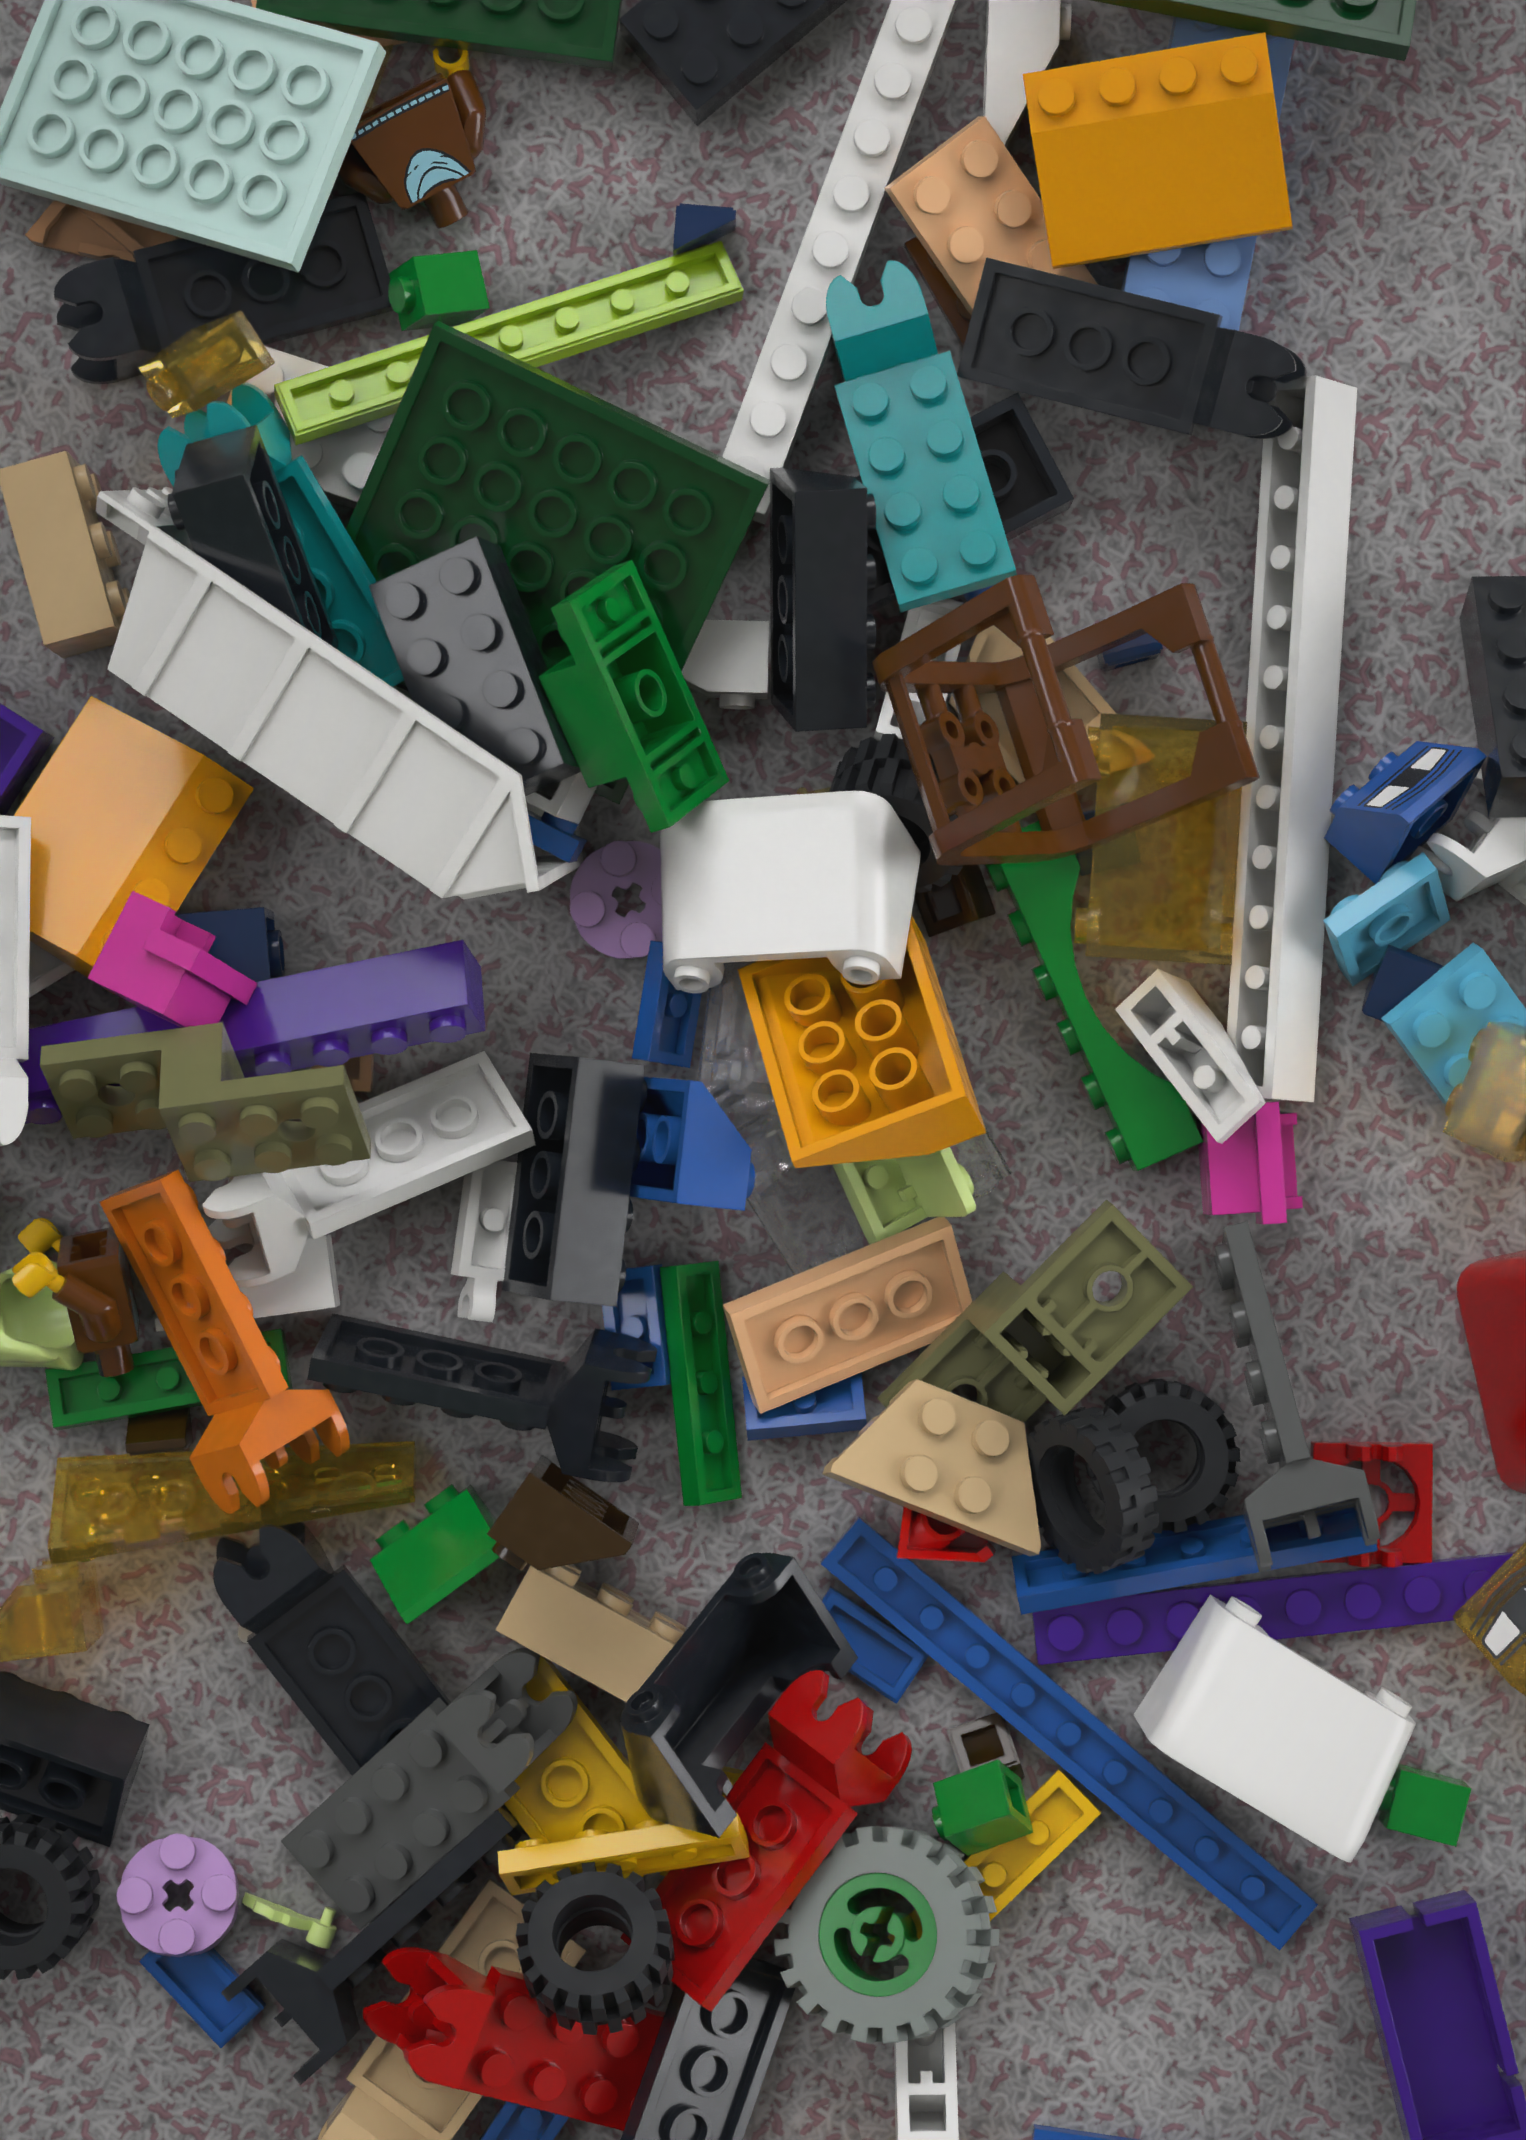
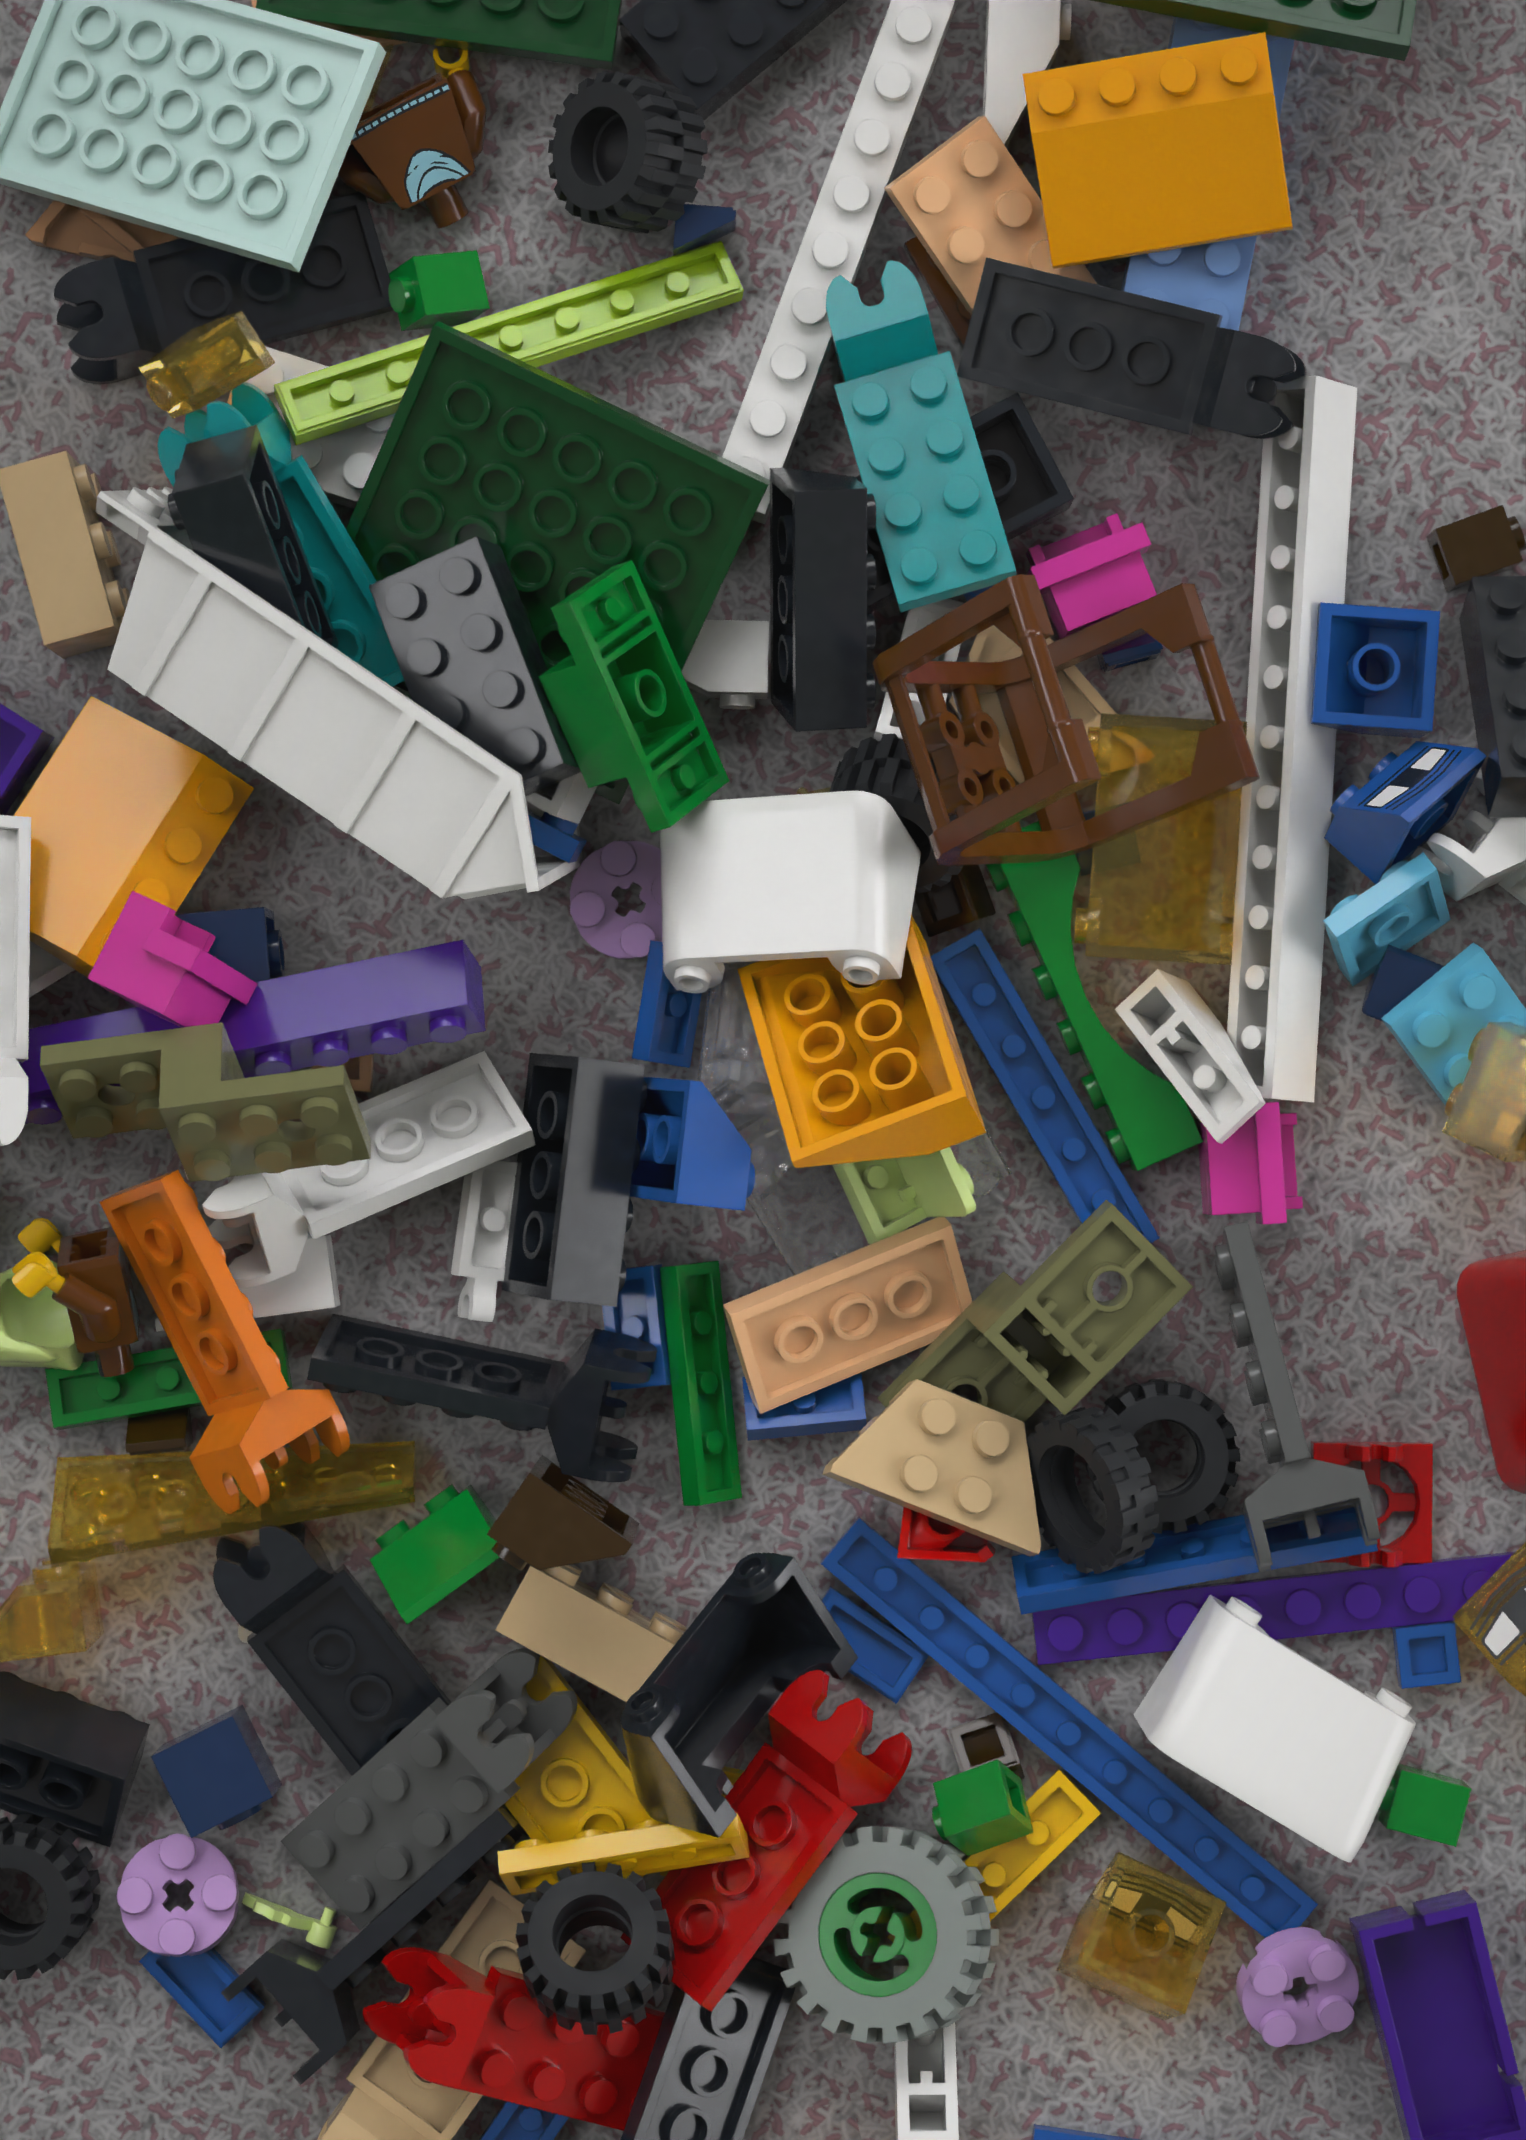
none -> dark blue head [151,1705,282,1838]
none -> black tyre [548,71,708,234]
none -> blue plate [931,928,1160,1243]
none -> dark pink plate [1026,513,1157,639]
none -> clear yellow slope [1056,1852,1227,2020]
none -> lavender plate [1236,1927,1359,2047]
none -> blue slope [1311,602,1440,738]
none -> blue plate [1392,1621,1461,1689]
none -> dark brown brick [1427,505,1526,592]

